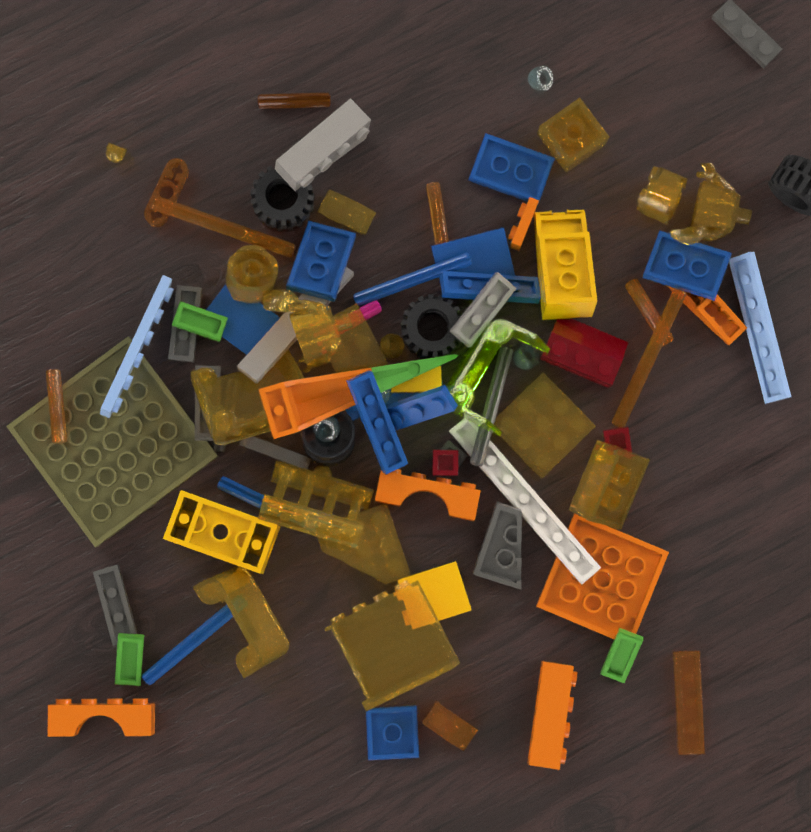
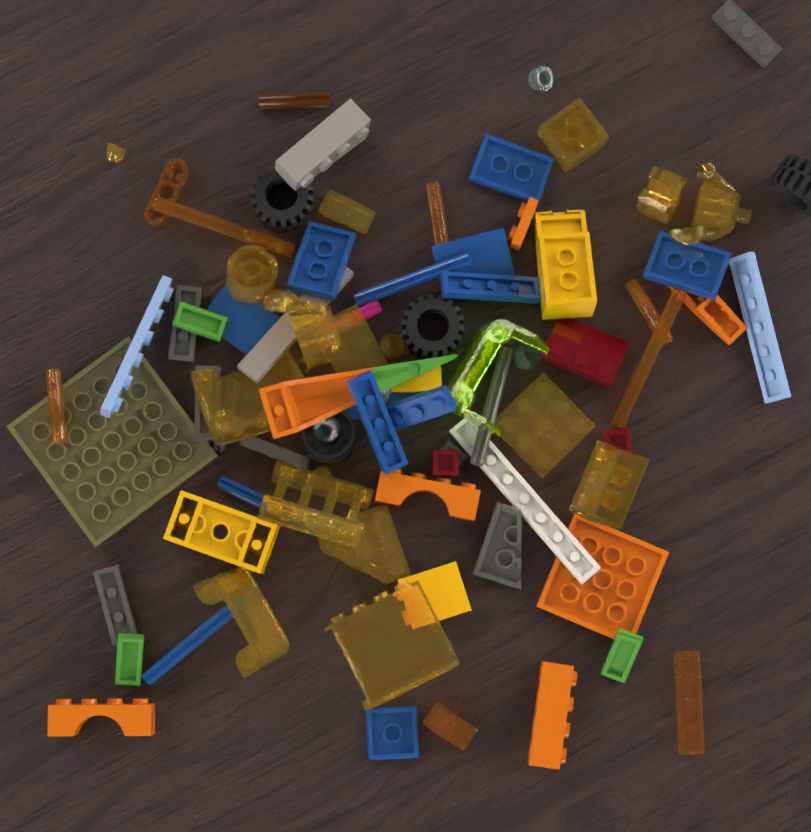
light grey tile [450,272,517,347] -> none

